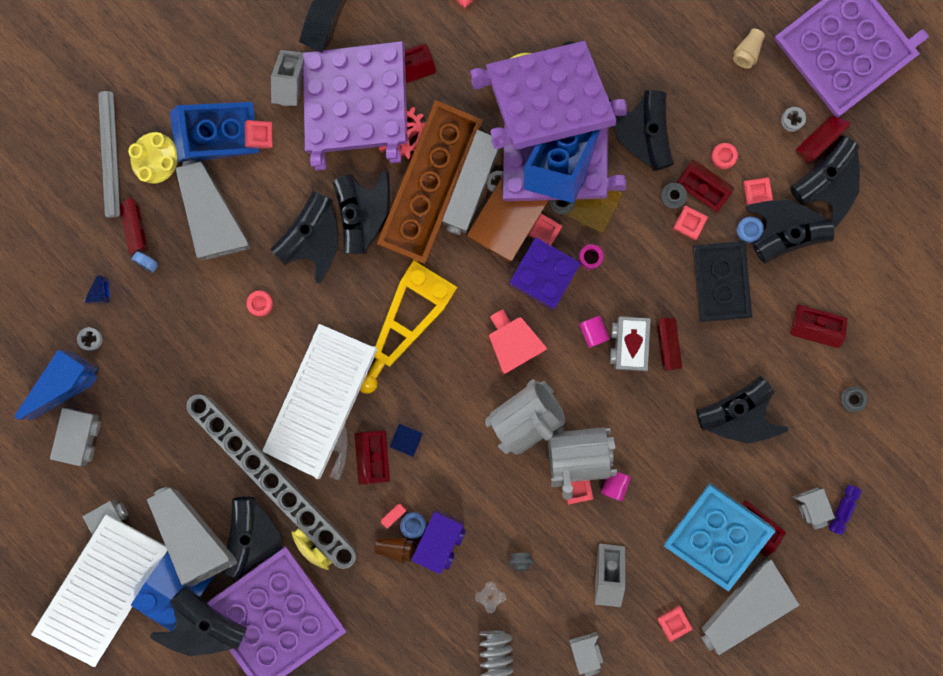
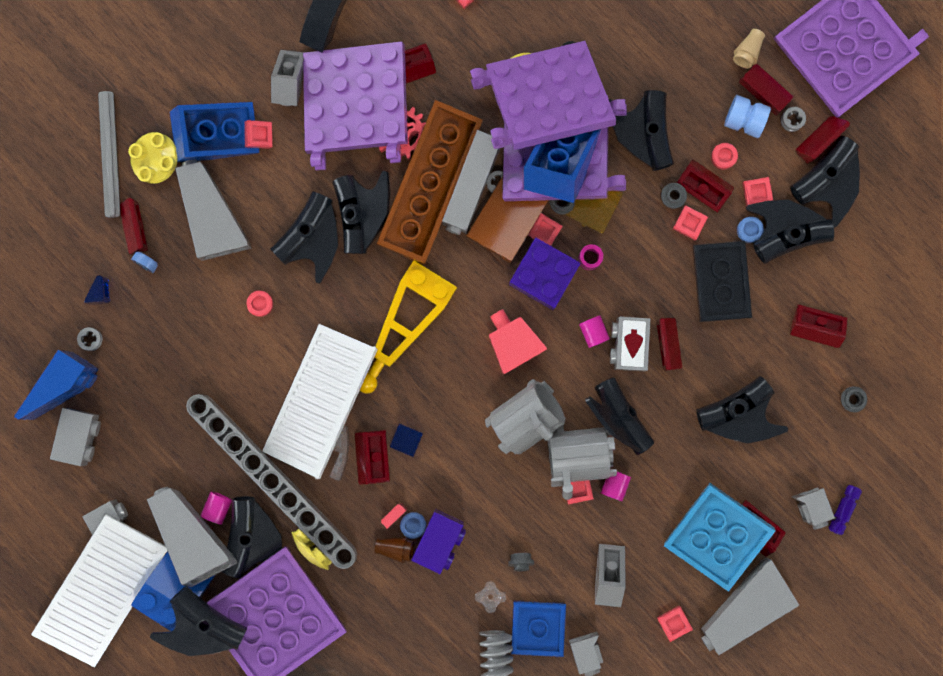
none -> dark pink beam [200,491,232,525]
none -> blue tile [511,601,566,657]
none -> black pin [585,378,655,455]
none -> light blue wheel [724,94,771,138]
none -> dark red slope [739,63,794,116]

